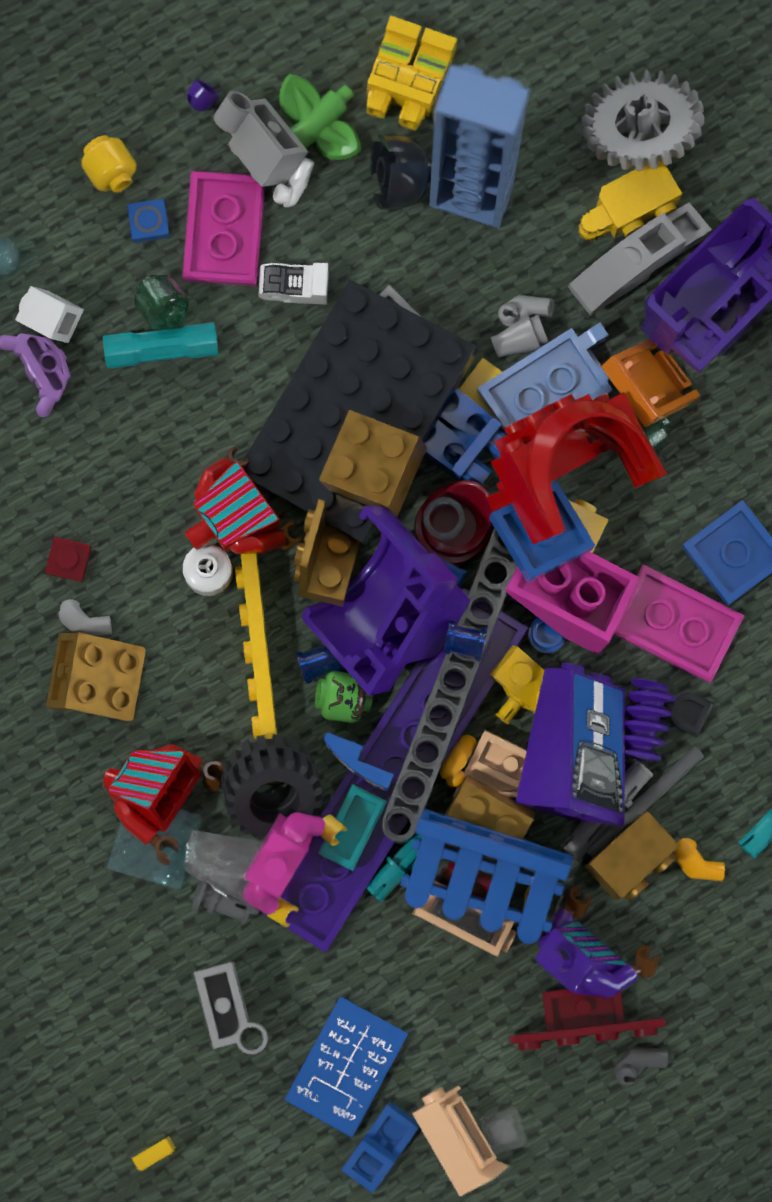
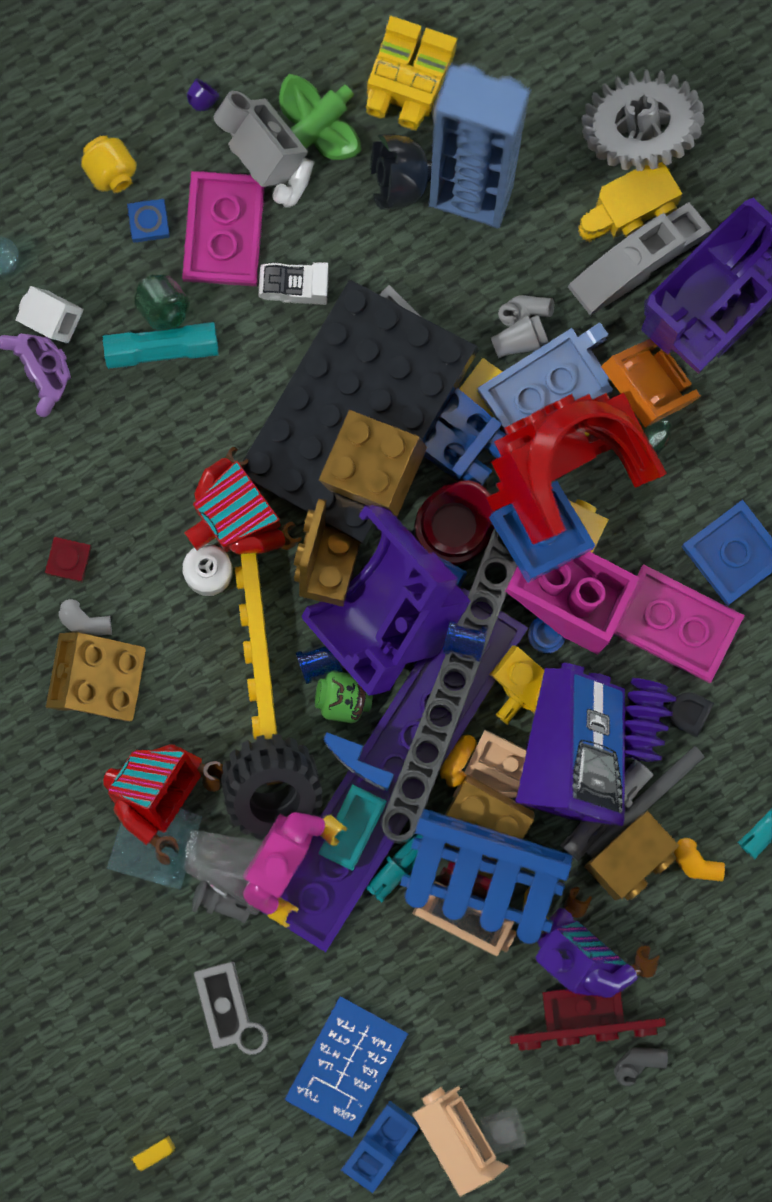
clear light blue piece [423,497,466,540] -> none

